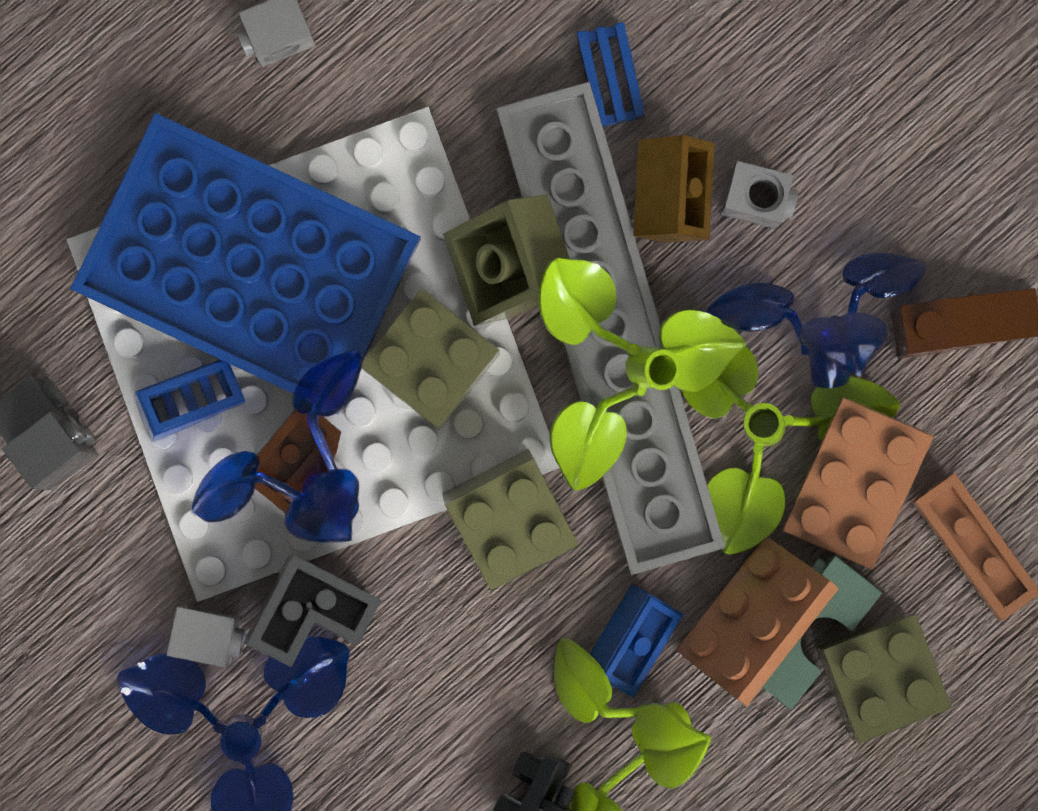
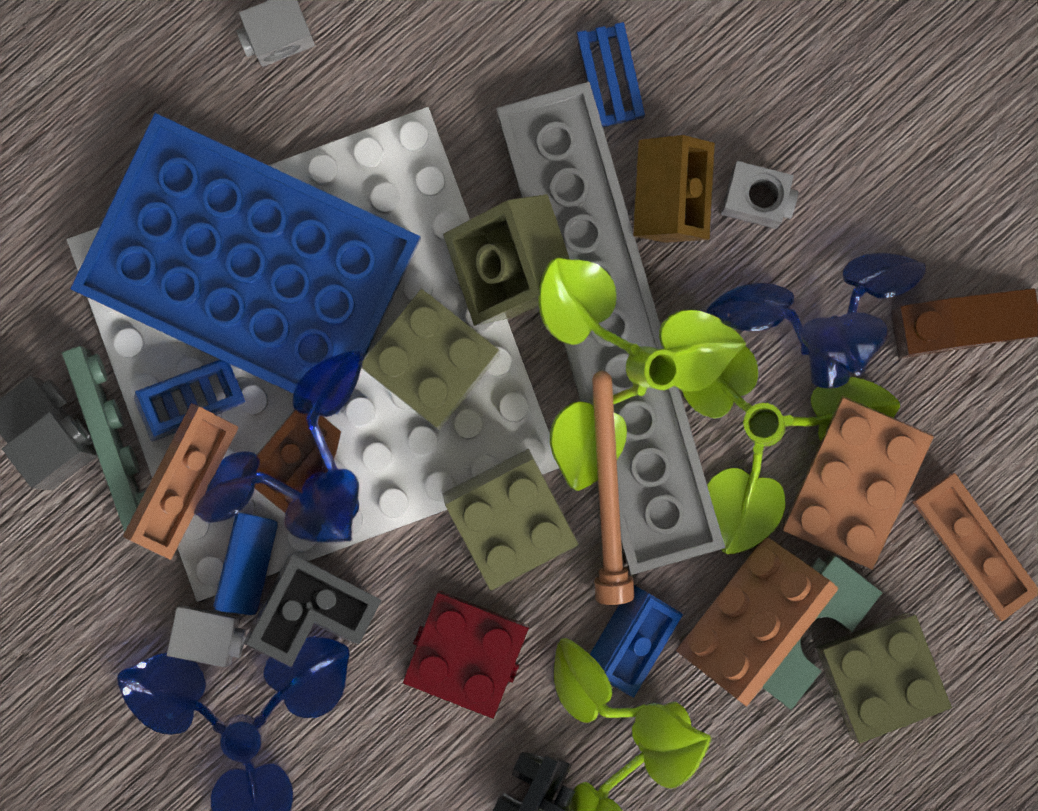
none -> sand green plate [62,346,146,532]
none -> nougat plate [123,403,239,560]
none -> blue slope [213,512,278,615]
none -> dark red plate [403,590,529,719]
none -> nougat piece [592,371,634,605]

